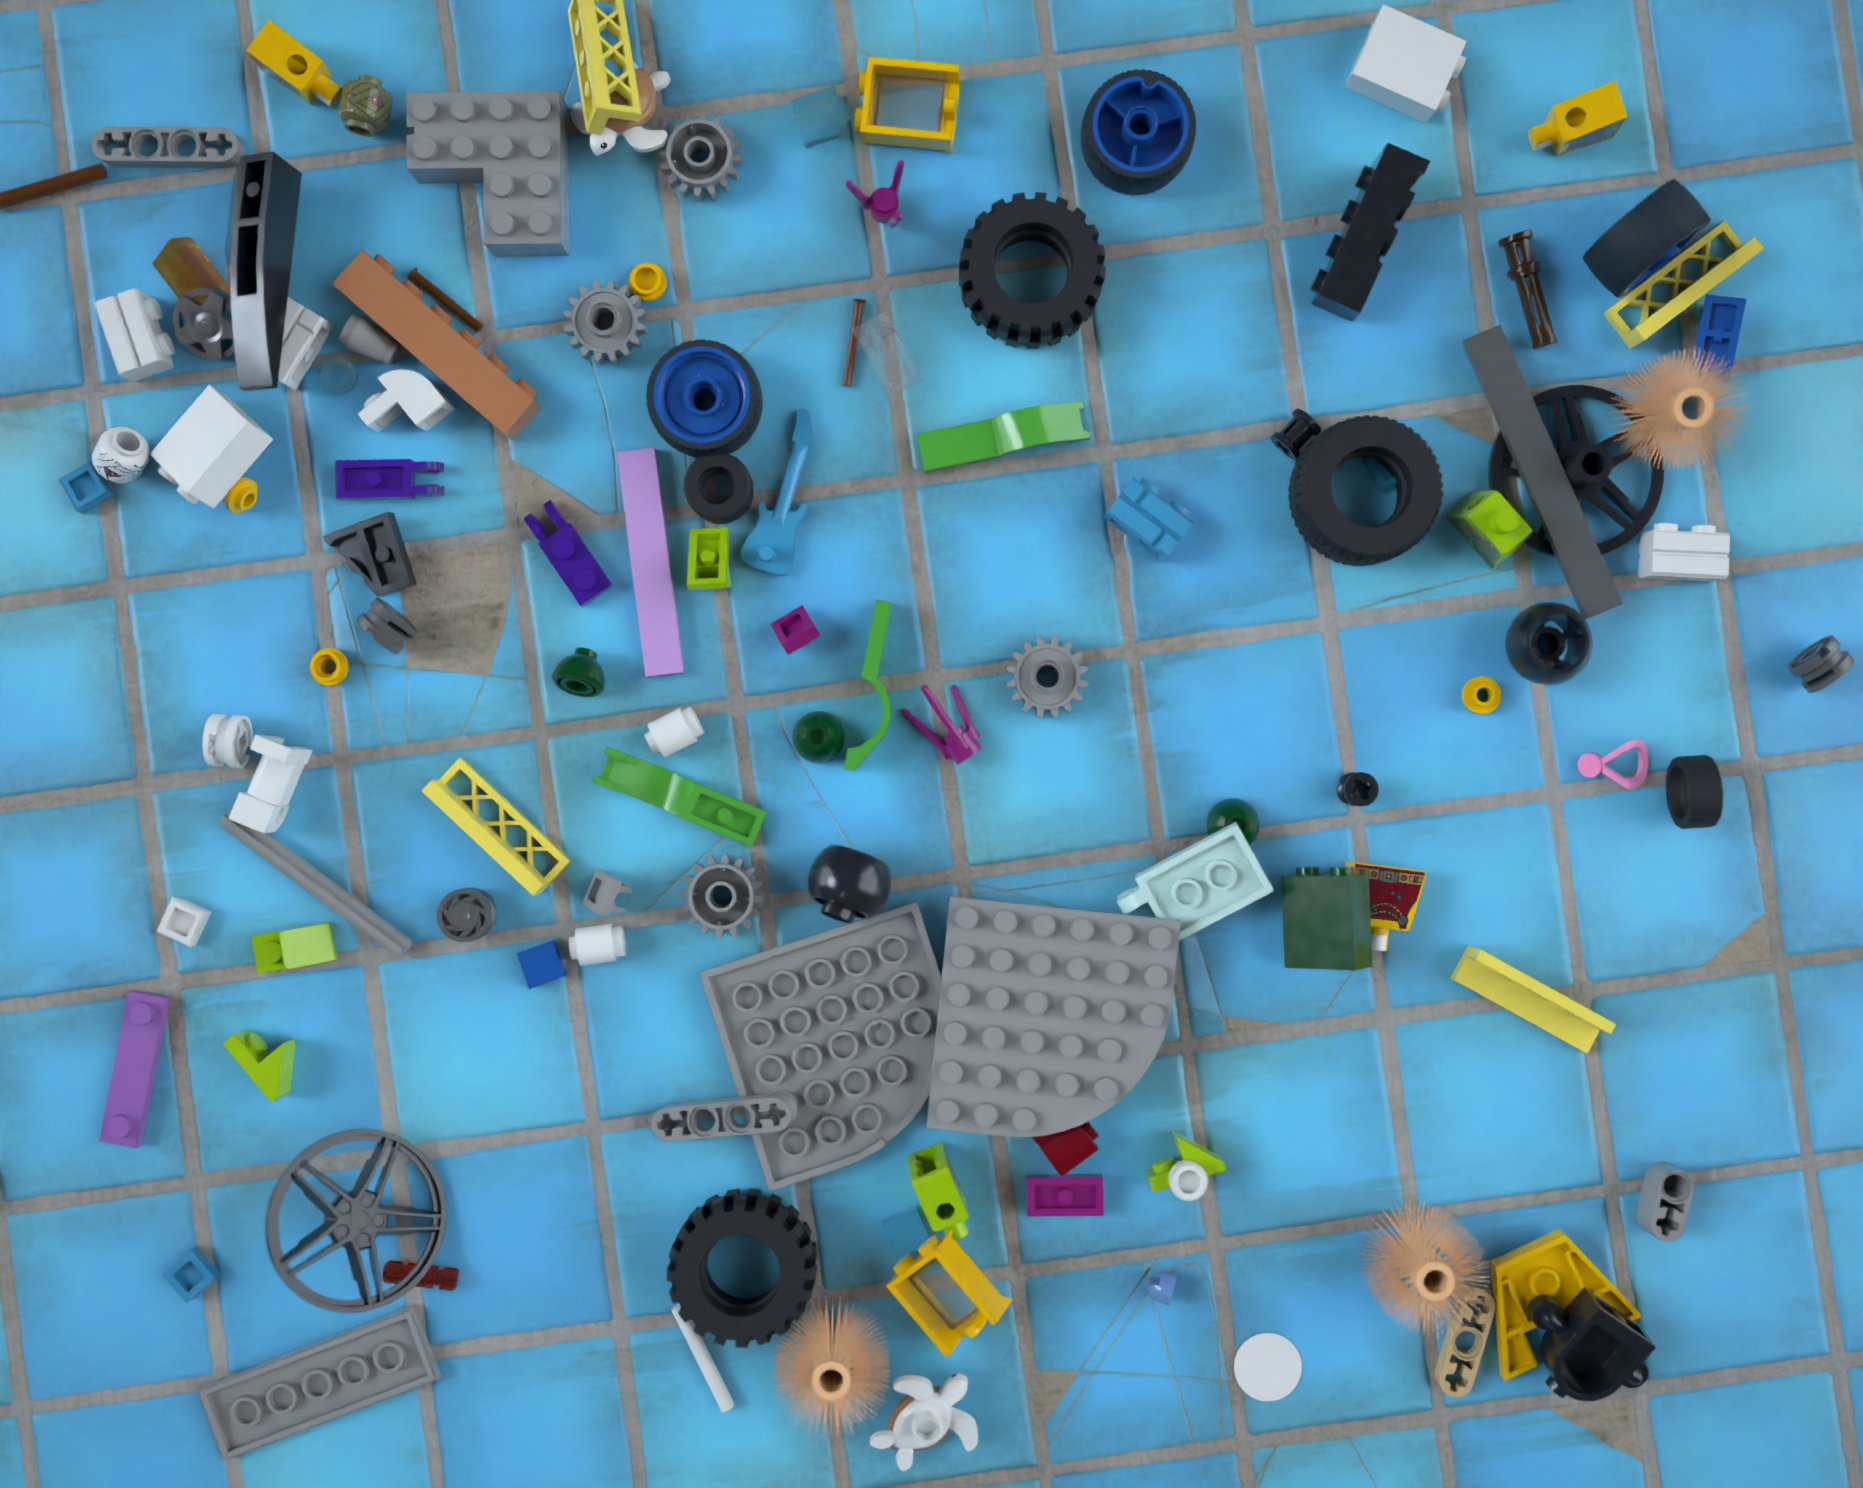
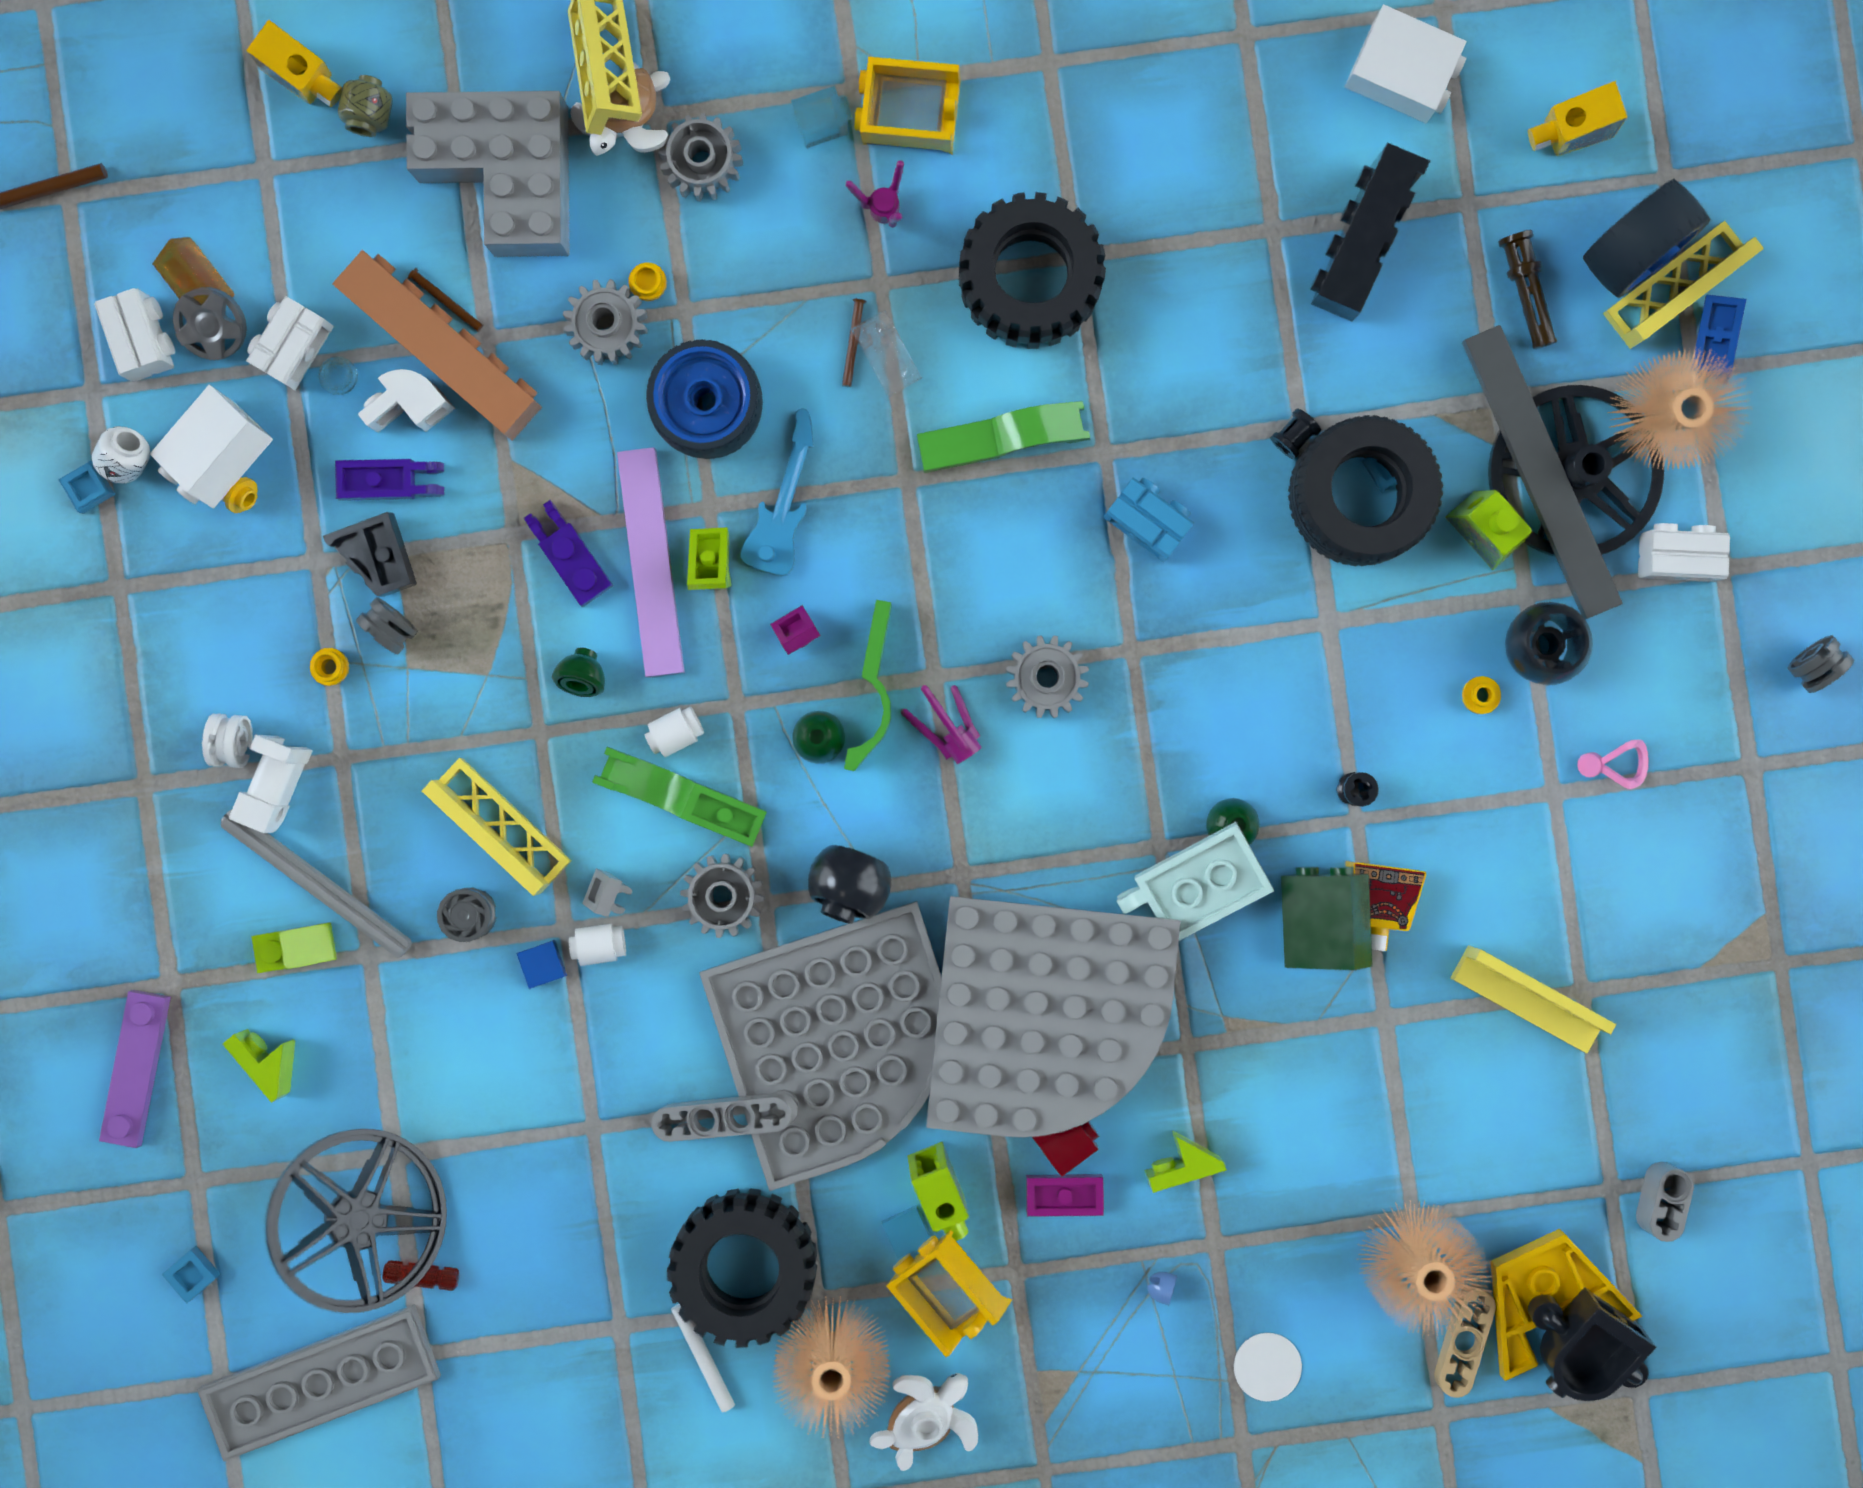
light grey beam [91,127,245,168] -> none
white tile [156,896,211,947] -> none
black wedge [225,151,302,391] -> none
light grey cone [339,315,400,366] -> none
black tyre [683,452,754,524] -> none
blue wheel [1080,69,1196,195] -> none
white tile [1168,1160,1208,1201] -> none
black tyre [1666,755,1723,829] -> none

